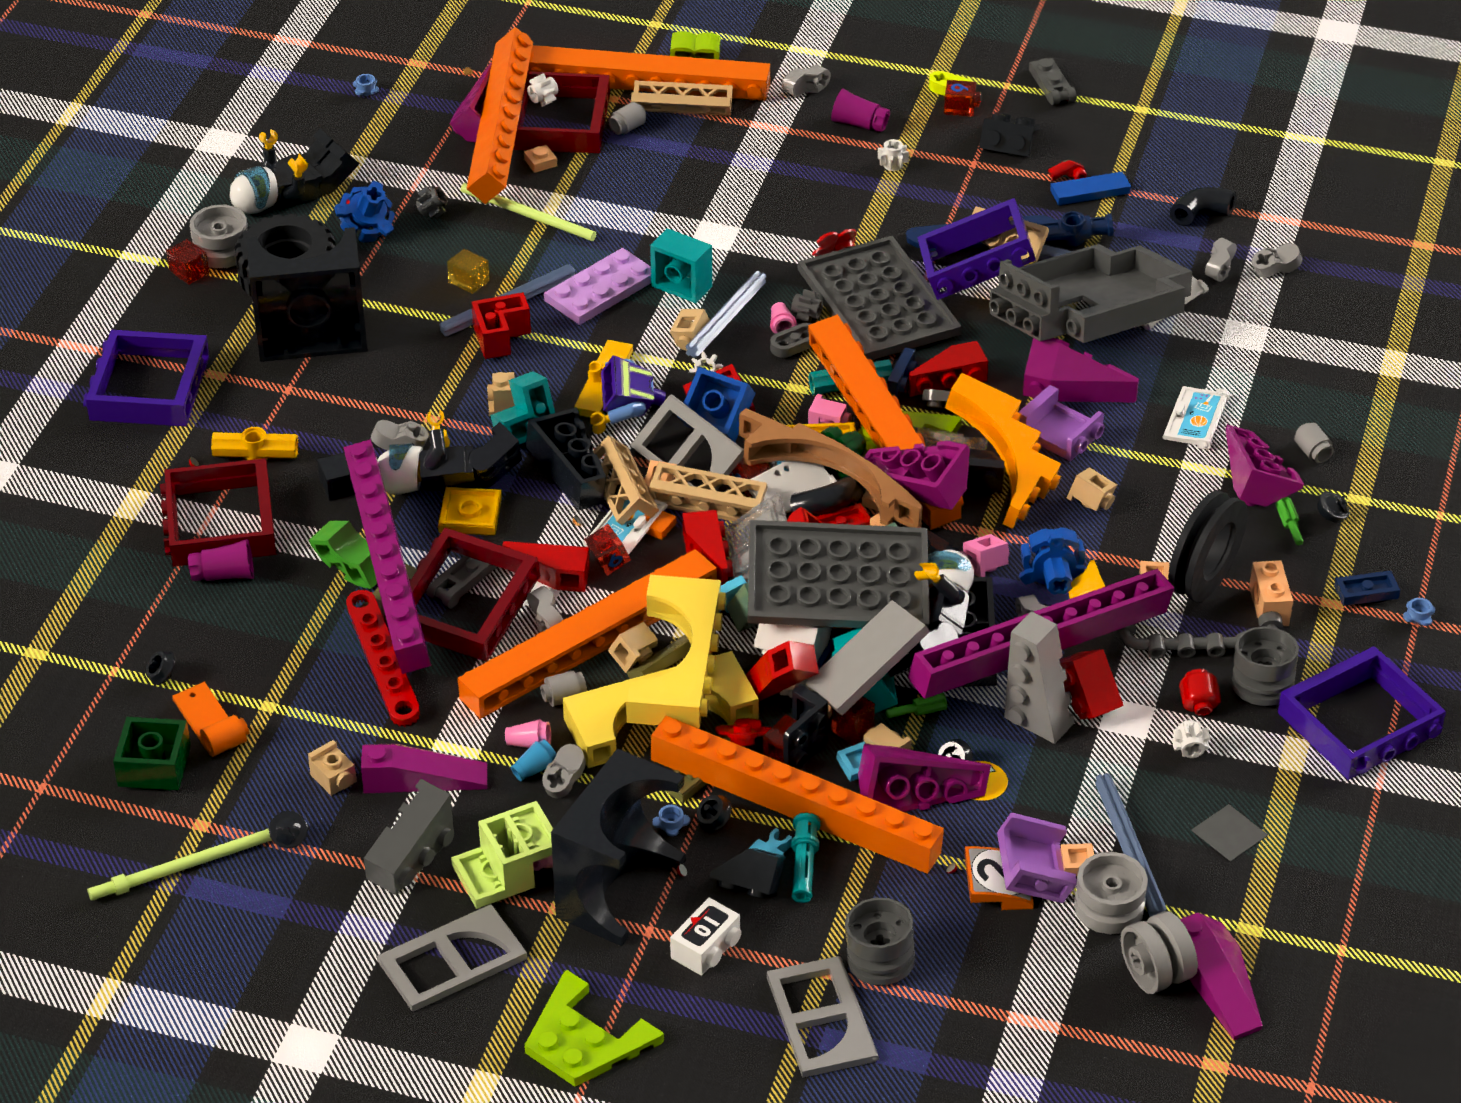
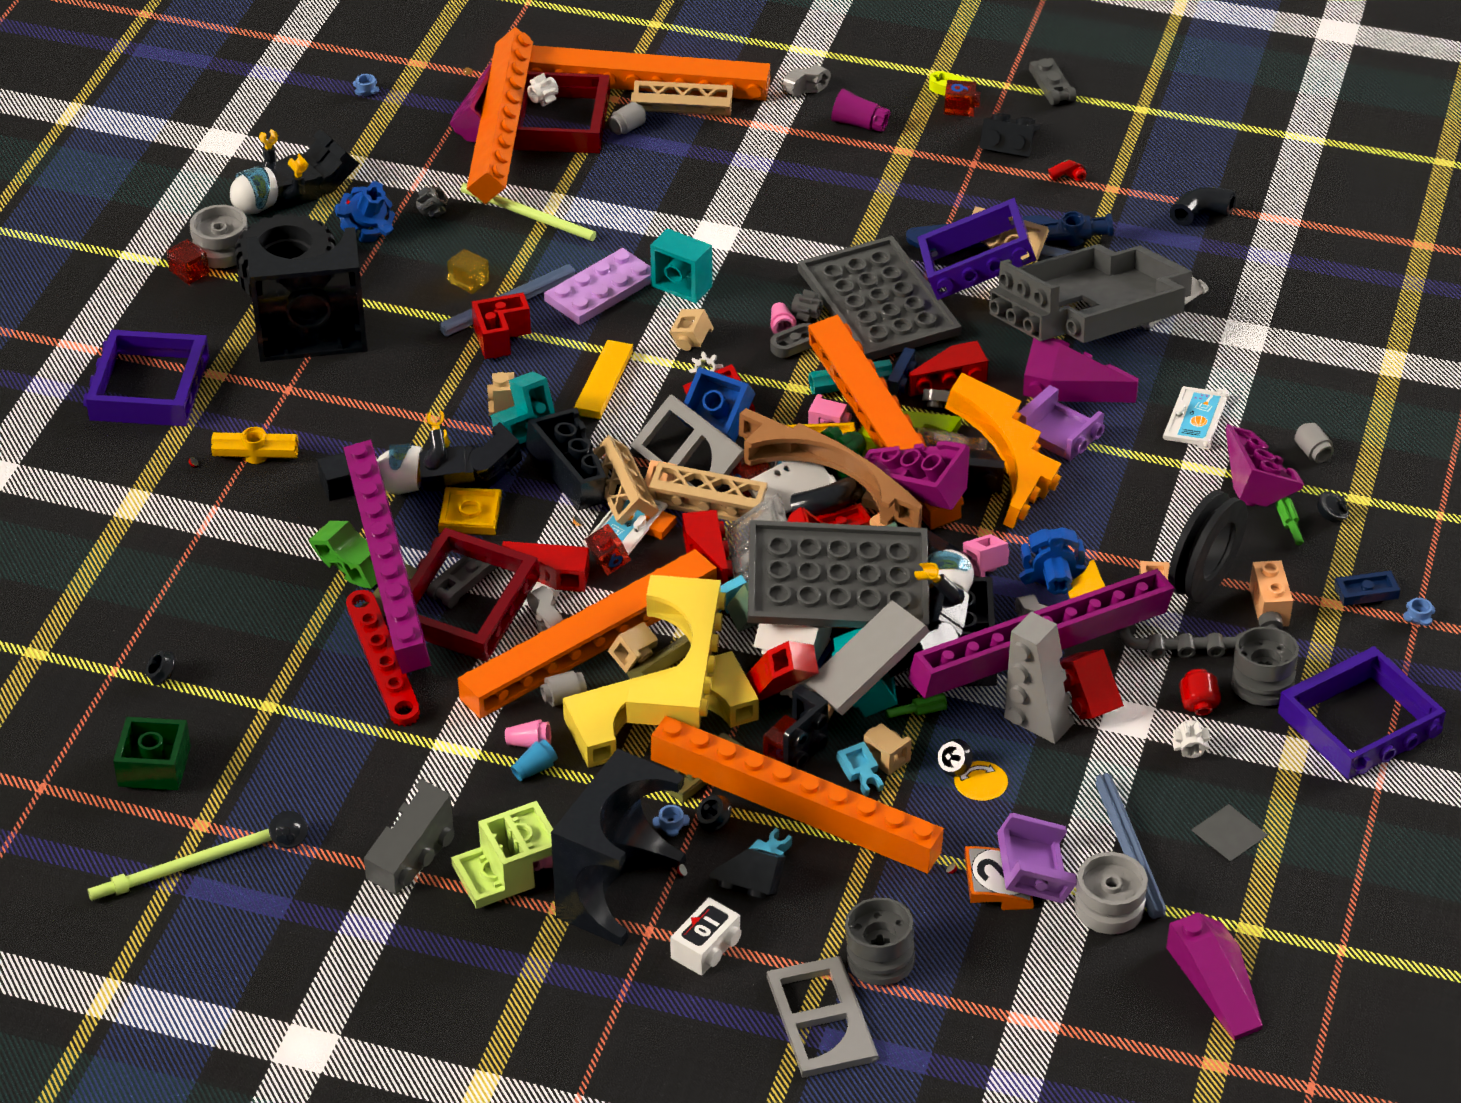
dark red window [160,458,277,567] -> none
orange door [172,681,249,757] -> none
magenta plant [188,539,254,581] -> none
tan brick [308,740,357,796] -> none
magenta wedge [361,743,488,793] -> none
light grey piece [371,420,429,451] -> none
light grey window [376,904,527,1012] -> none
light nougat plate [524,145,557,173] -> none
lime wing [525,970,664,1087] -> none
light grey piece [542,744,586,798] -> none
torso [588,355,666,434] -> none
lime brick [670,31,721,60] -> none
axle [686,271,766,358] -> none
red plate [716,718,776,746] -> none
teal pin [791,813,821,903] -> none
red plate [812,229,857,256] -> none
clear red brick [831,696,875,745] -> none
magenta wedge [858,744,991,812] -> none
white gear [878,139,909,171] -> none
blue tile [1050,171,1131,205] -> none
light nougat plate [1060,843,1094,876] -> none
tan brick [1067,467,1117,511] -> none
light grey wheel [1120,911,1198,994] -> none
light grey piece [1205,237,1237,282] -> none
light grey piece [1252,243,1302,278] -> none

